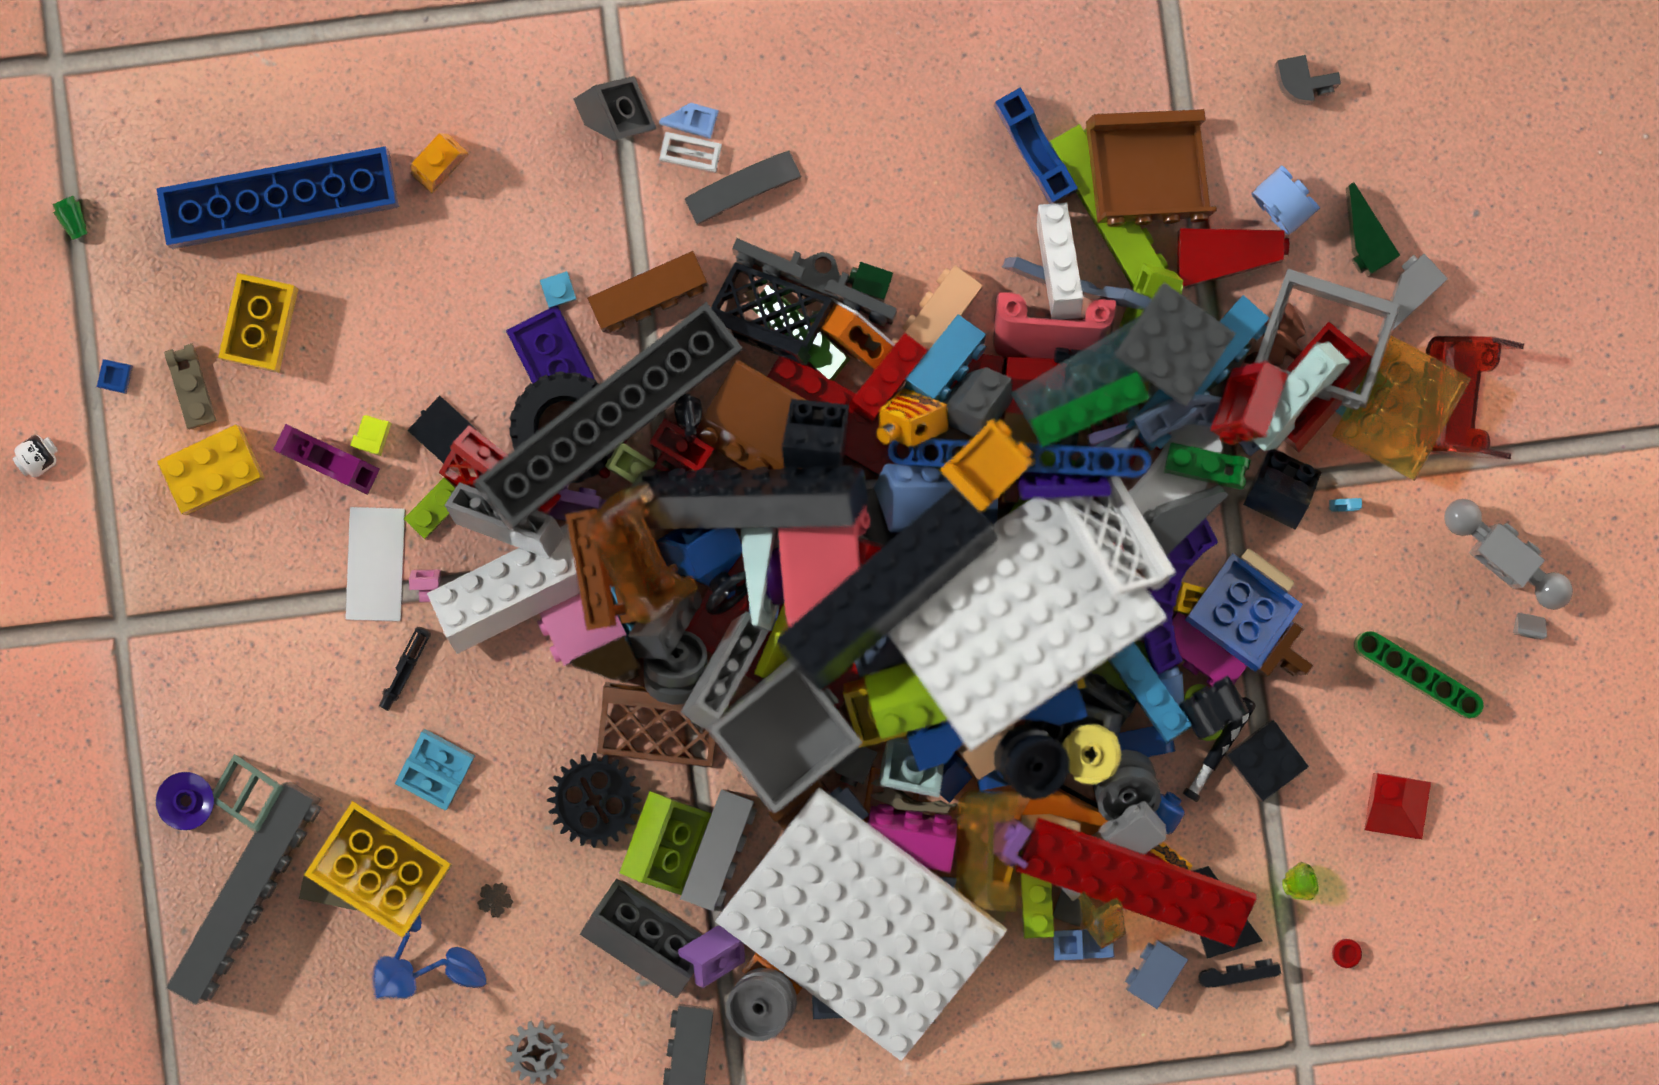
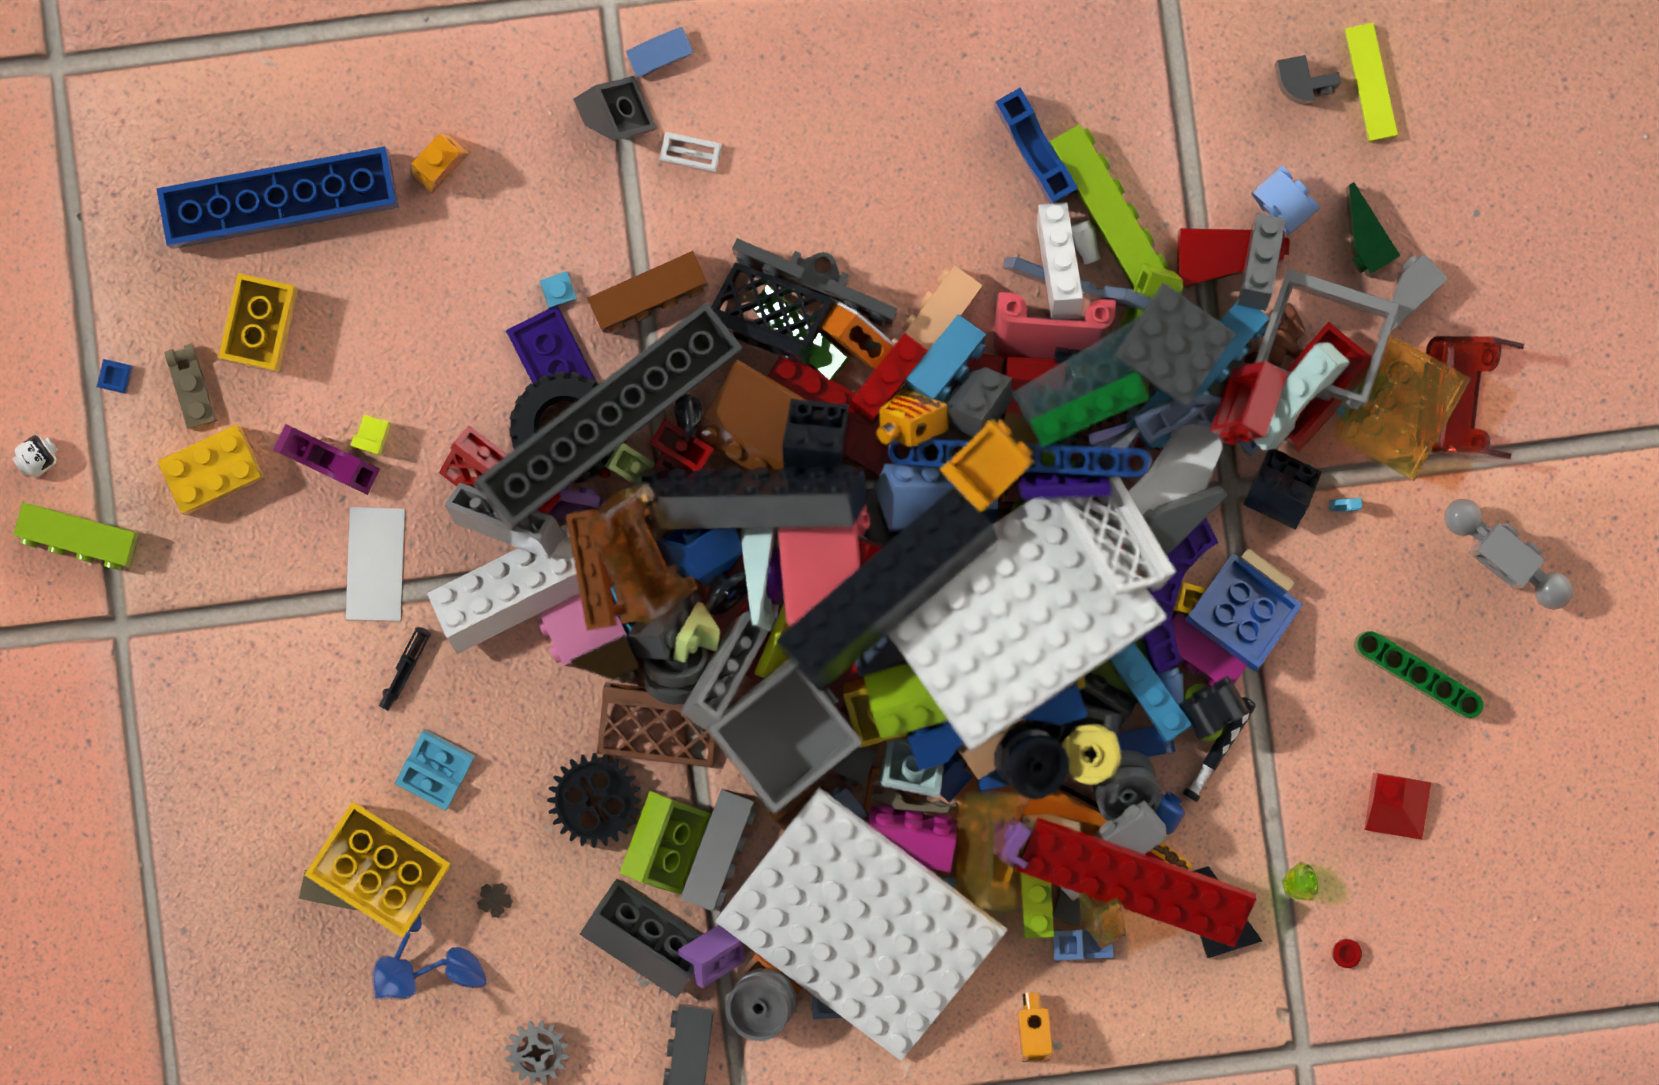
green cone [52,195,88,240] -> none
dark purple dish [156,772,214,830] -> none
dark grey brick [166,782,322,1005] -> none
sand green window [213,754,284,832] -> none
lime plate [404,478,455,539] -> none
black piece [407,395,477,464] -> none
bright pink tile [409,570,441,602] -> none
light blue tile [659,103,719,139] -> none
dark grey slope [684,150,801,225] -> none
dark green brick [847,262,893,302] -> none
dark orange panel [1086,109,1217,227] -> none
sand blue brick [1125,940,1188,1009] -> none
green plate [1164,442,1251,489] -> none
black hinge [1198,958,1281,988] -> none
black brick [1225,720,1309,802] -> none
reddish brown bracket [1256,622,1314,677] -> none
light grey slope [1513,613,1547,640] -> none
none -> lime brick [13,502,139,571]
none -> medium blue slope [626,27,694,78]
none -> yellowish green slope [674,602,720,663]
none -> light orange torso [1018,992,1052,1062]
none -> white cone [1071,219,1101,264]
none -> dark grey brick [1237,213,1286,311]
none -> neon yellow tile [1344,23,1398,142]

